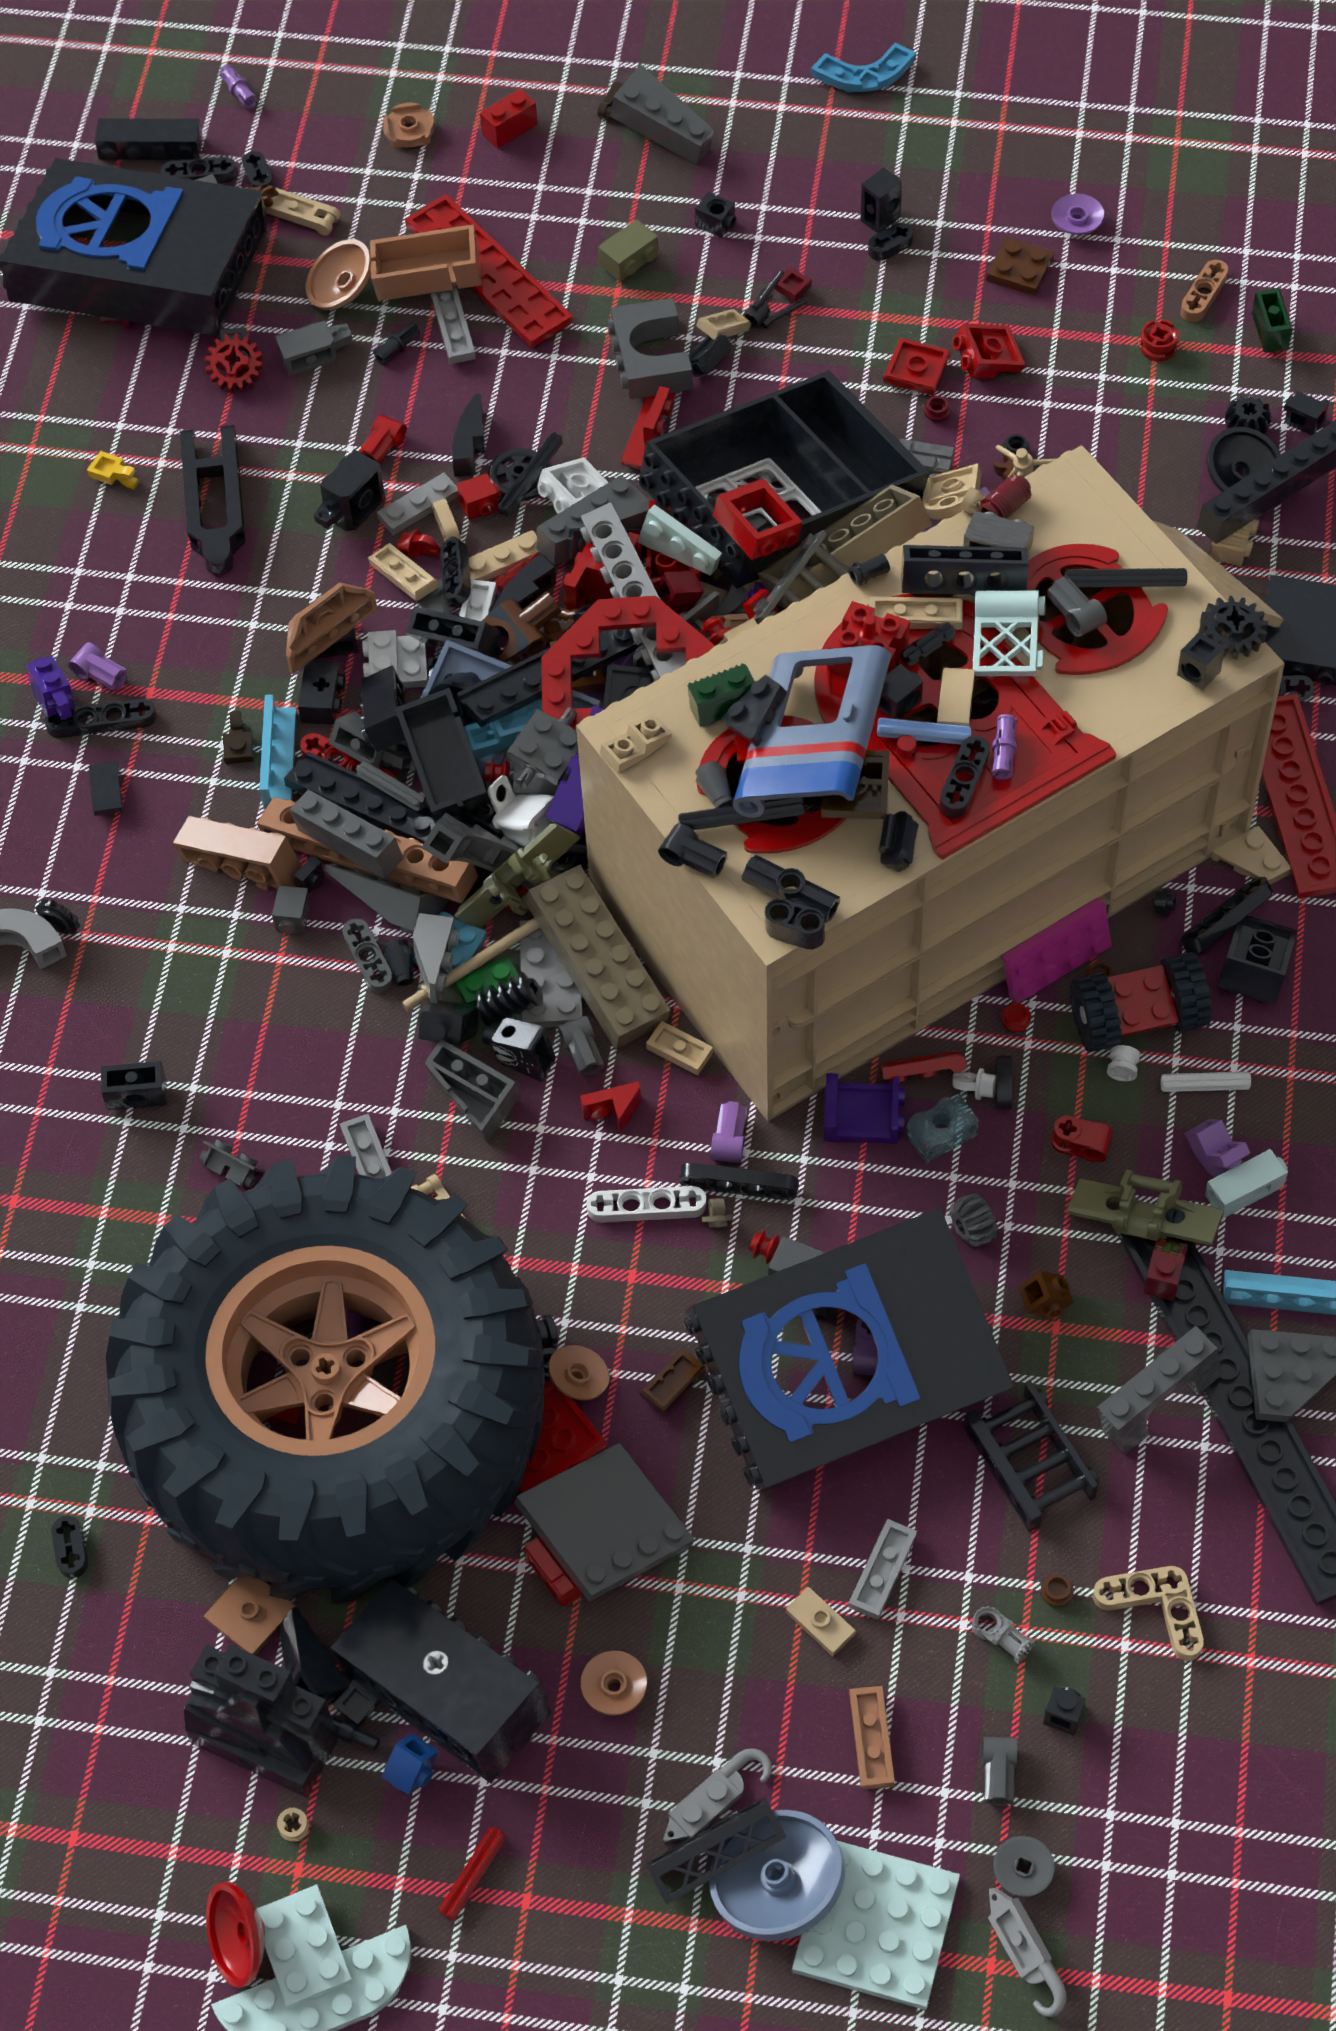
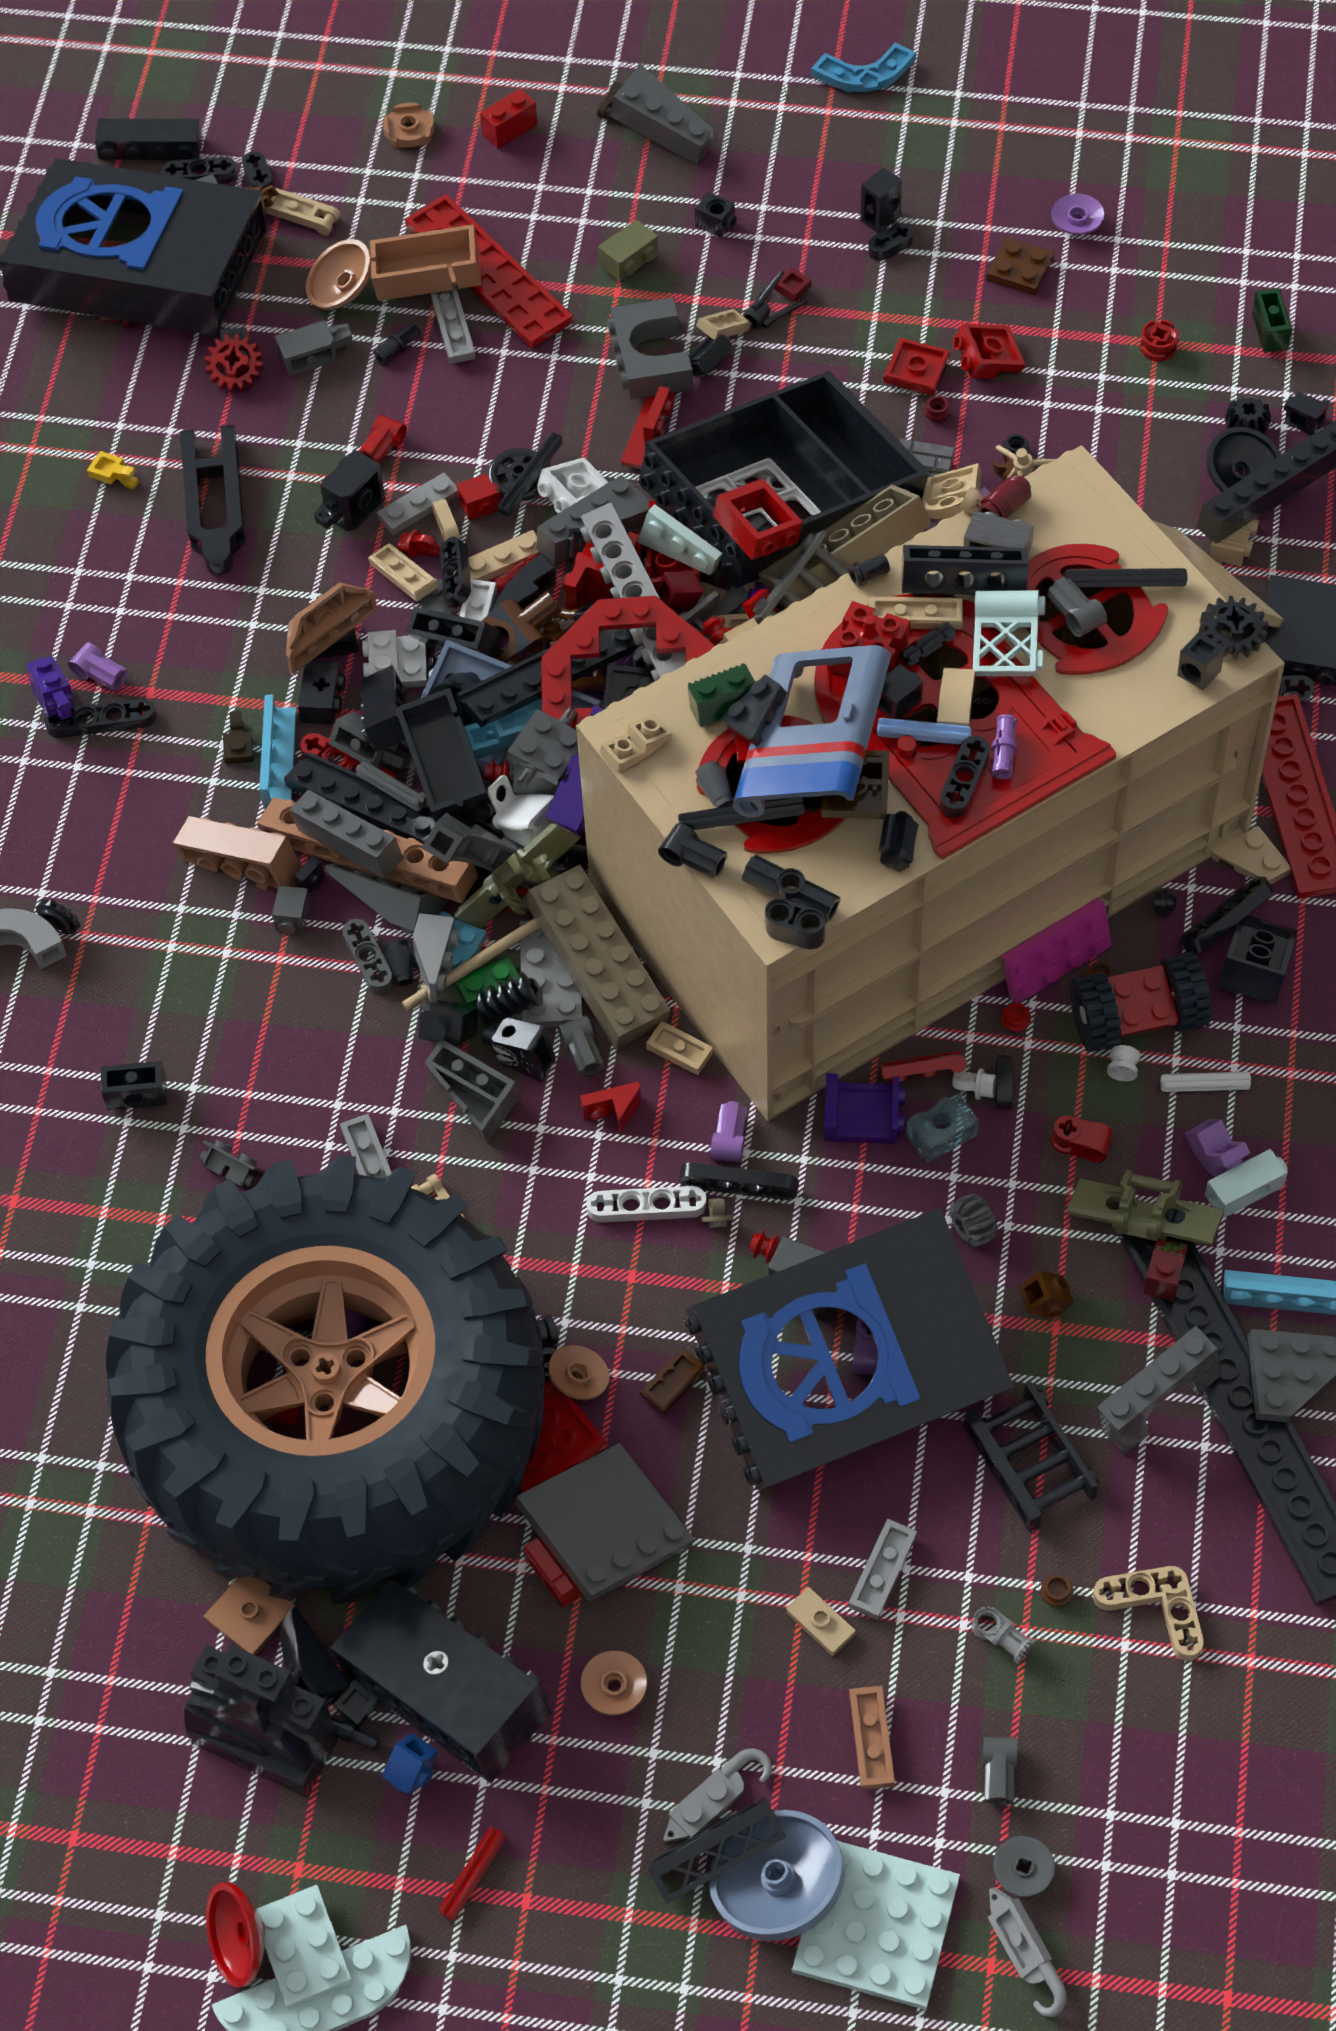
black beam [51,1516,88,1579] -> none
black slope [89,761,123,816] -> none
medium lavender pin [219,65,258,109] -> none
tan bush [277,1808,309,1842] -> none
black slope [452,394,485,477] -> none
black brick [1043,1687,1086,1736] -> none
nougat beam [1180,260,1228,322] -> none

